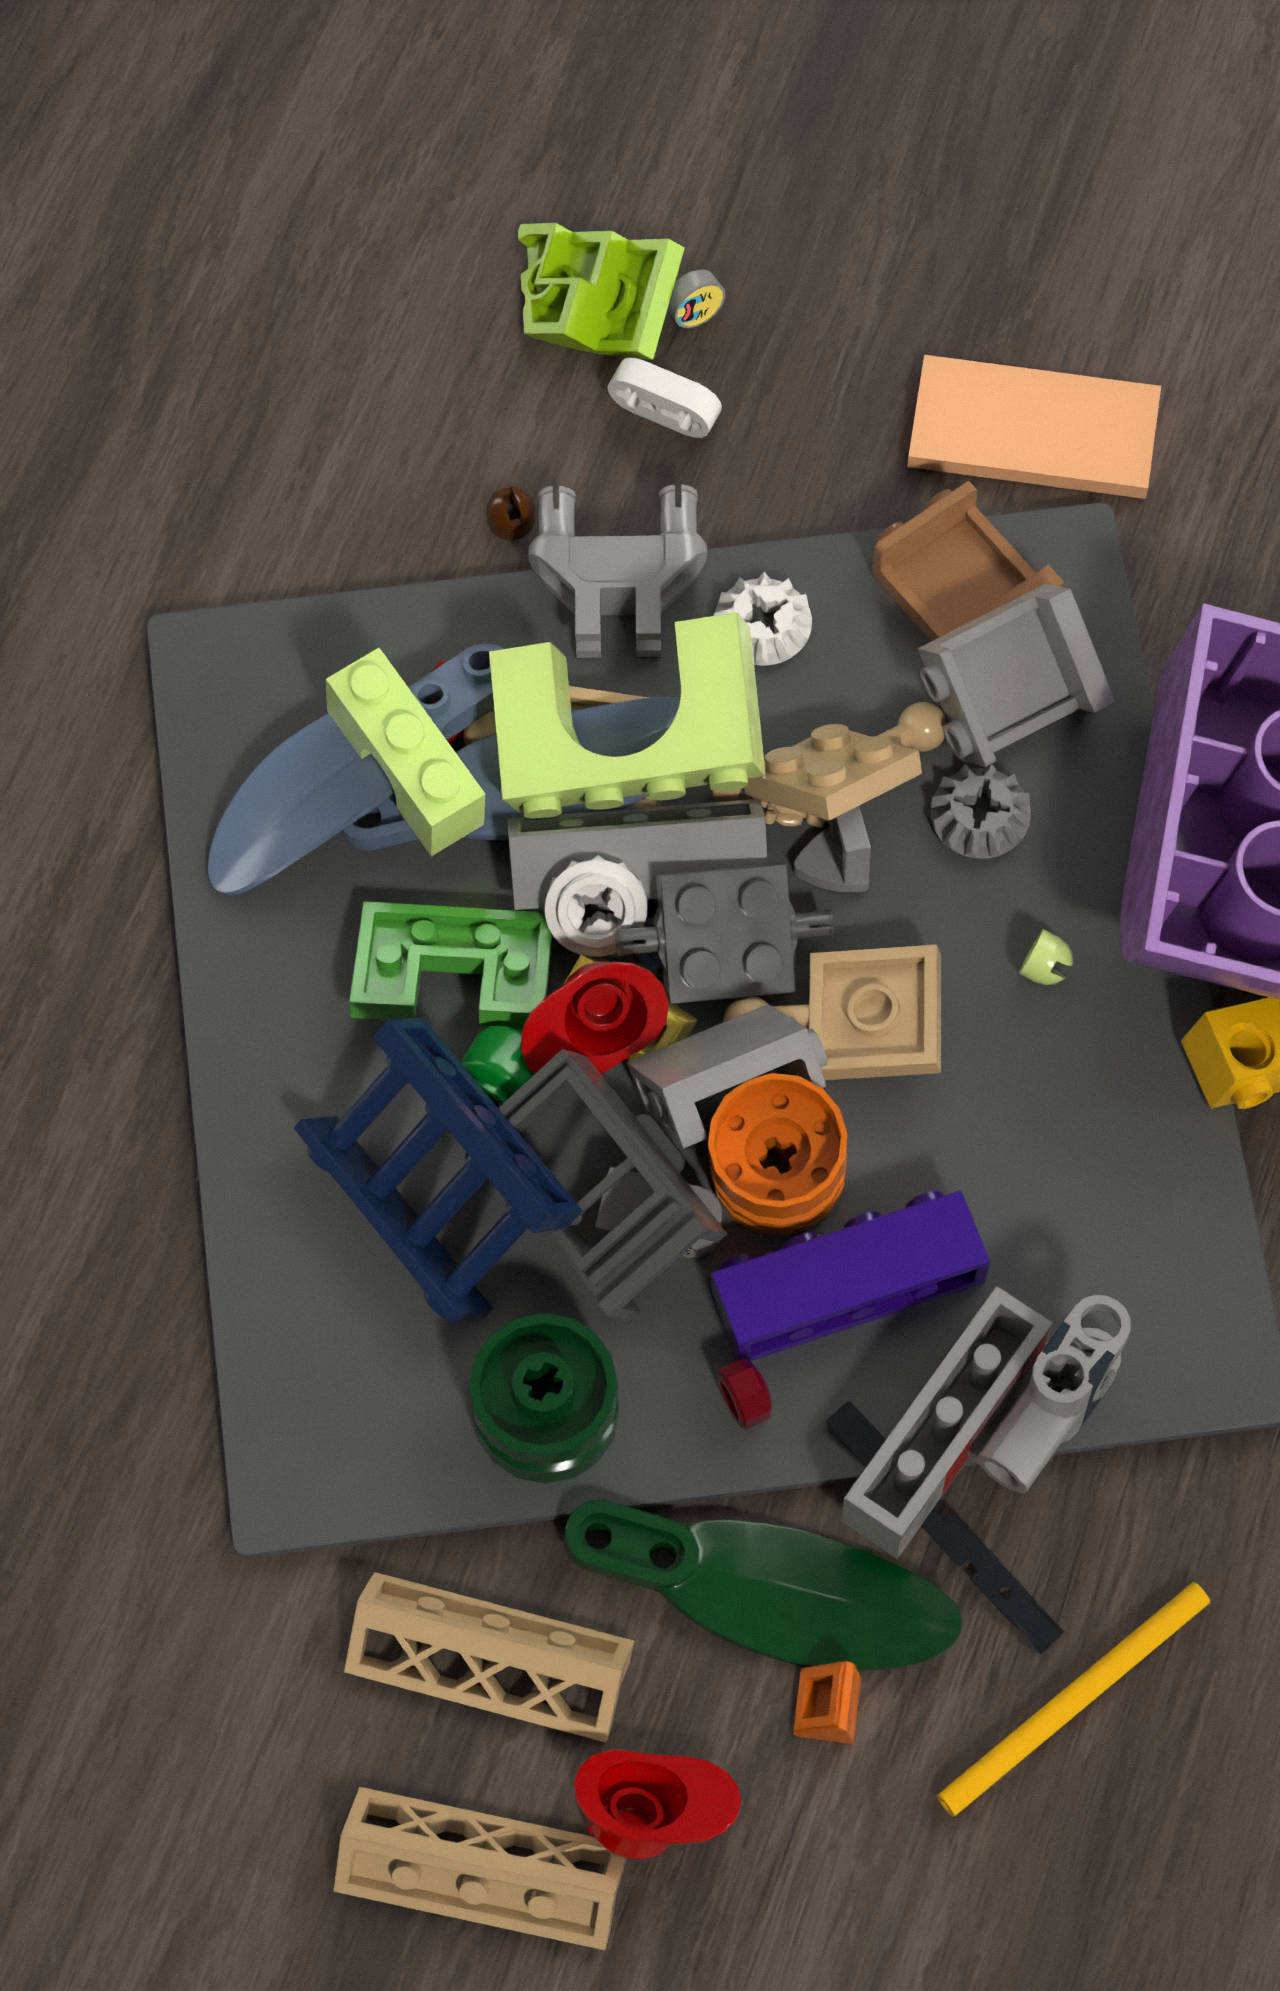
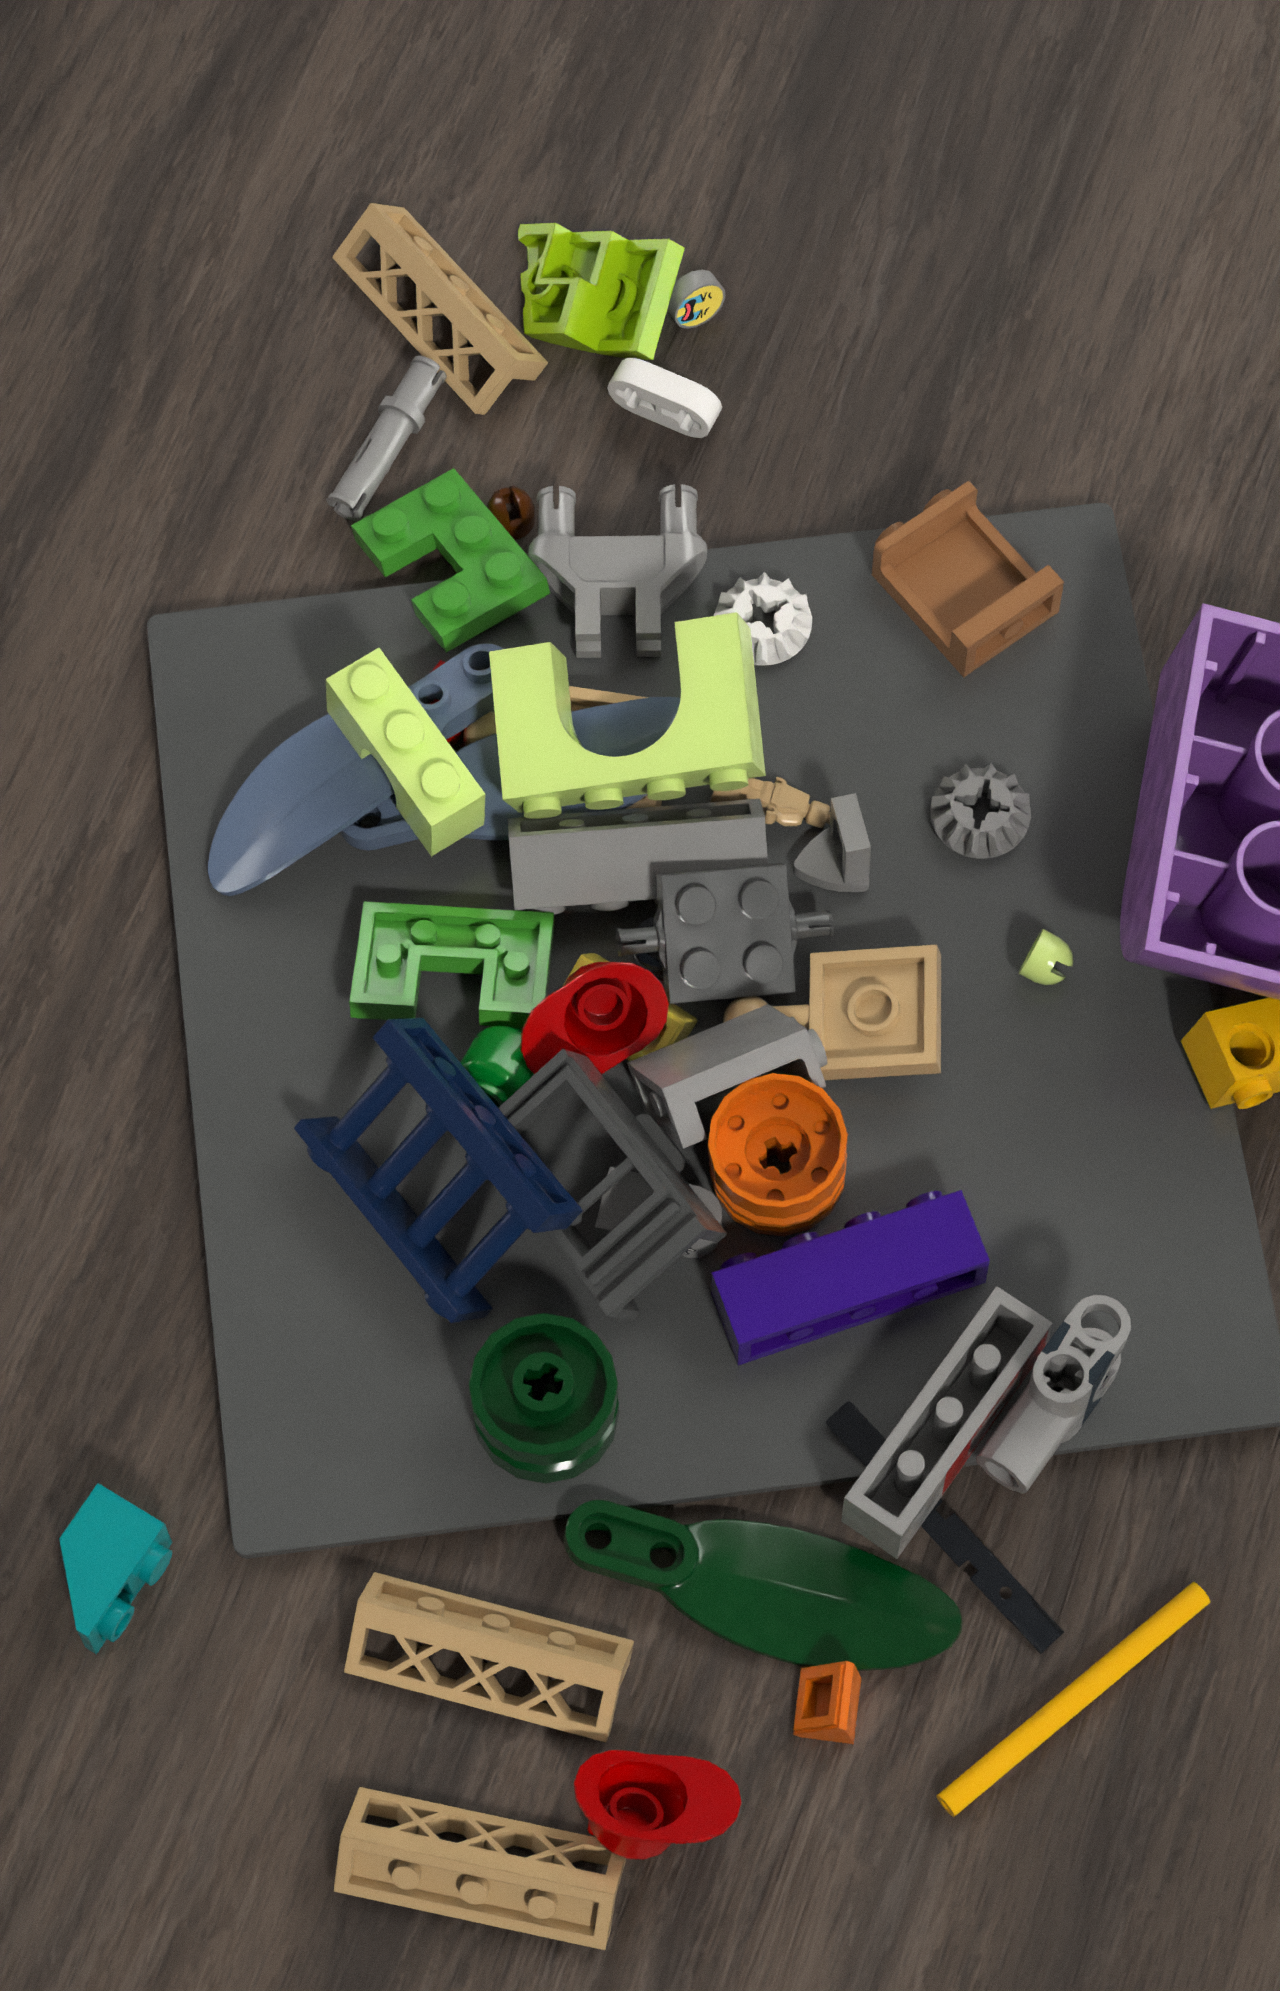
white gear [544,855,647,957] -> none
dark red tile [717,1358,772,1430] -> none
tan plate [744,702,947,821] -> none
light nougat tile [907,355,1161,499] -> none
light grey panel [918,584,1116,767] -> none
none -> teal slope [59,1483,173,1655]
none -> light grey pin [326,355,447,521]
none -> tan fence [332,203,548,415]
none -> bright green plate [351,468,550,653]

